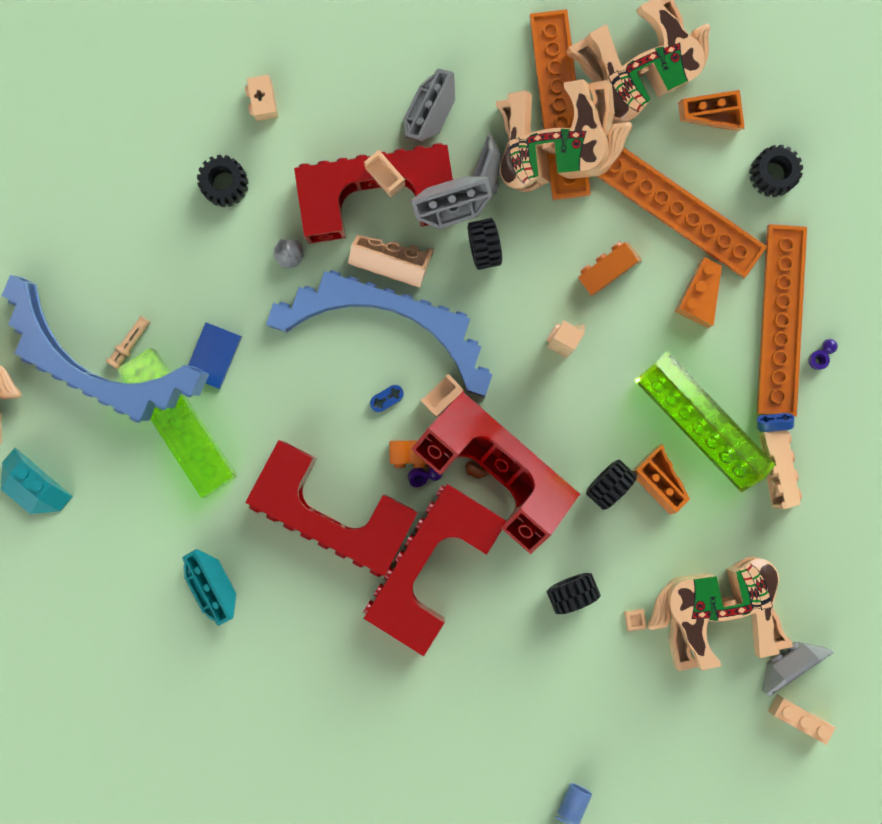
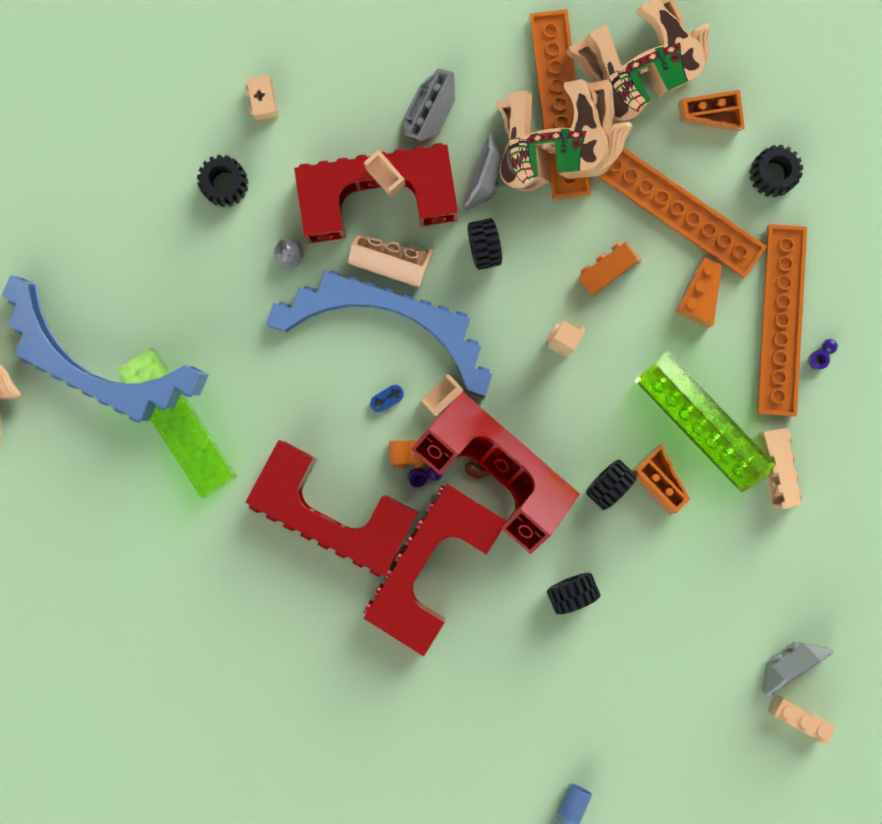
teal wedge [1,448,73,514] -> none
light nougat pin [105,316,151,371] -> none
teal wedge [182,549,237,626] -> none
blue tile [188,322,242,389] -> none
light grey wedge [411,176,492,229] -> none
light nougat tile [624,609,647,632] -> none
light nougat animal [647,557,793,671] -> none
blue beam [757,413,794,432] -> none

